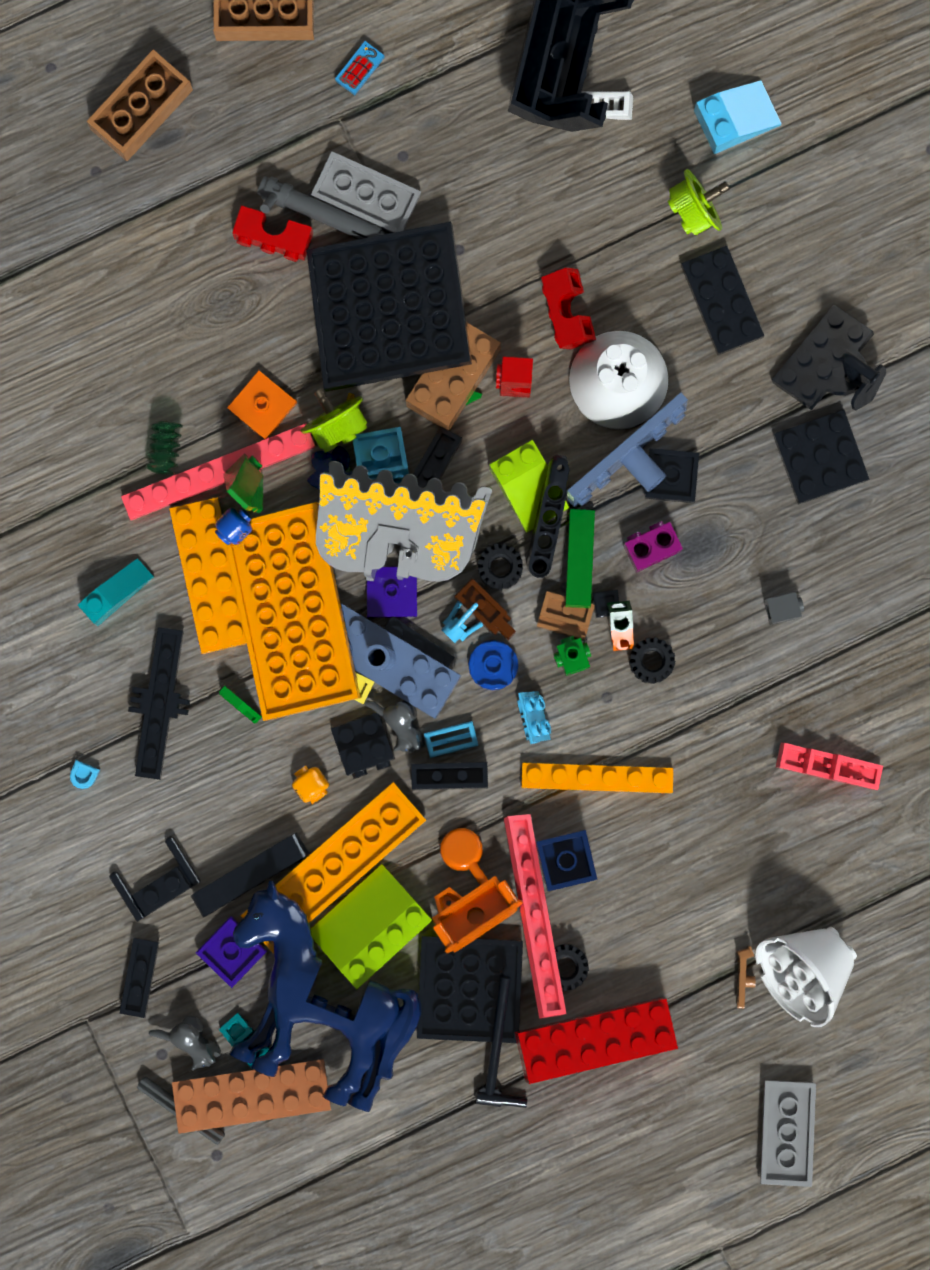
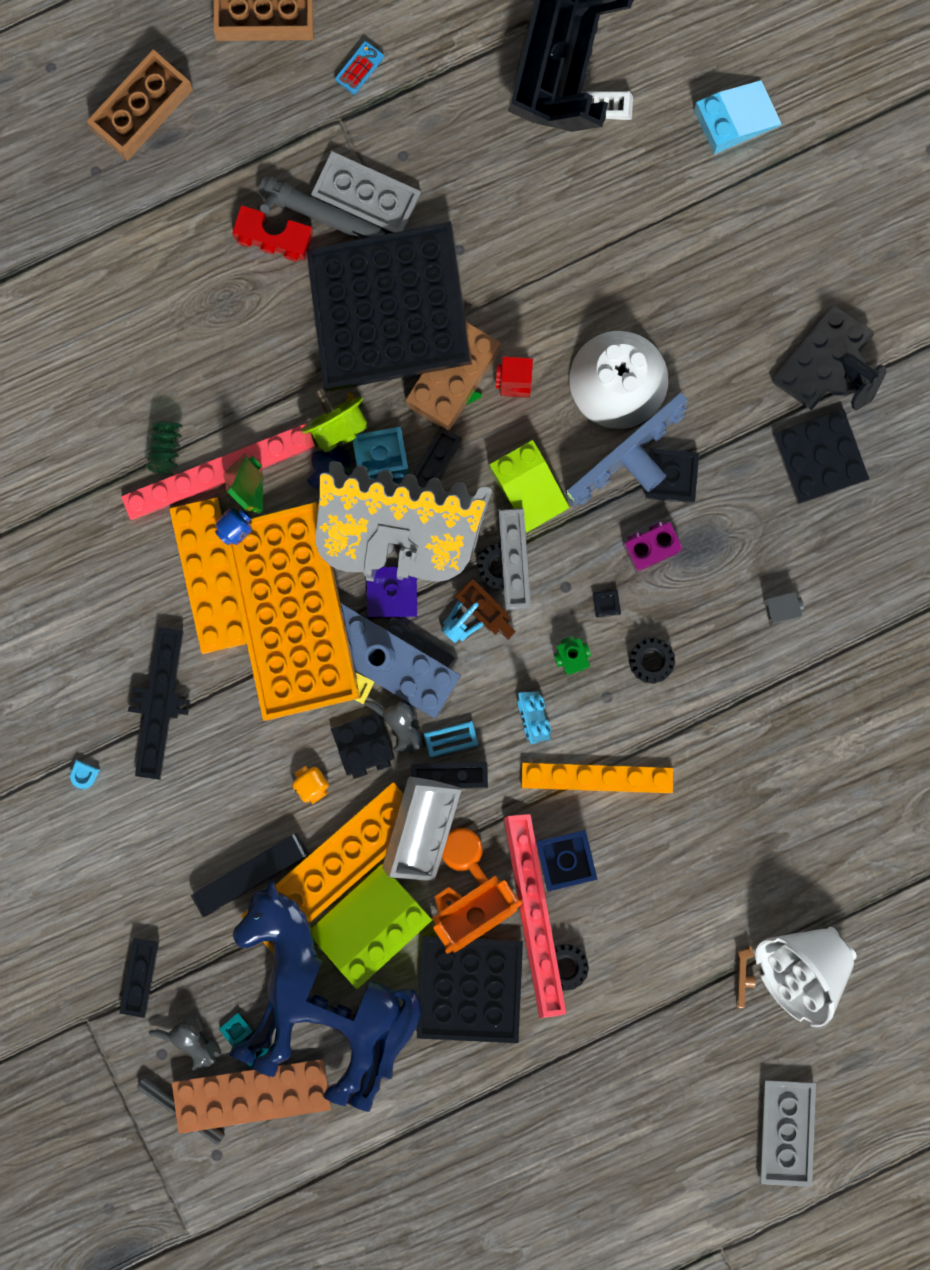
teal slope [78,558,154,626] -> none
black plate [109,836,201,922] -> none
dark purple plate [196,916,267,988] -> none
green tile [219,686,262,724] -> none
orange plate [227,371,297,440] -> none
blue tile [468,640,518,691] -> none
black bar [475,976,527,1108] -> none
red brick [514,997,678,1084] -> none
black piece [526,454,570,578] -> none
medium nougat plate [537,591,595,640] -> none
red arch [541,267,596,349] -> none
green tile [565,509,595,608] -> none
leg [607,600,634,651] -> none
lime piece [668,169,730,235] -> none
black plate [681,246,764,355] -> none
coral slope [776,743,883,790] -> none
none -> light grey slope [382,777,461,881]
none -> light grey tile [499,508,531,610]

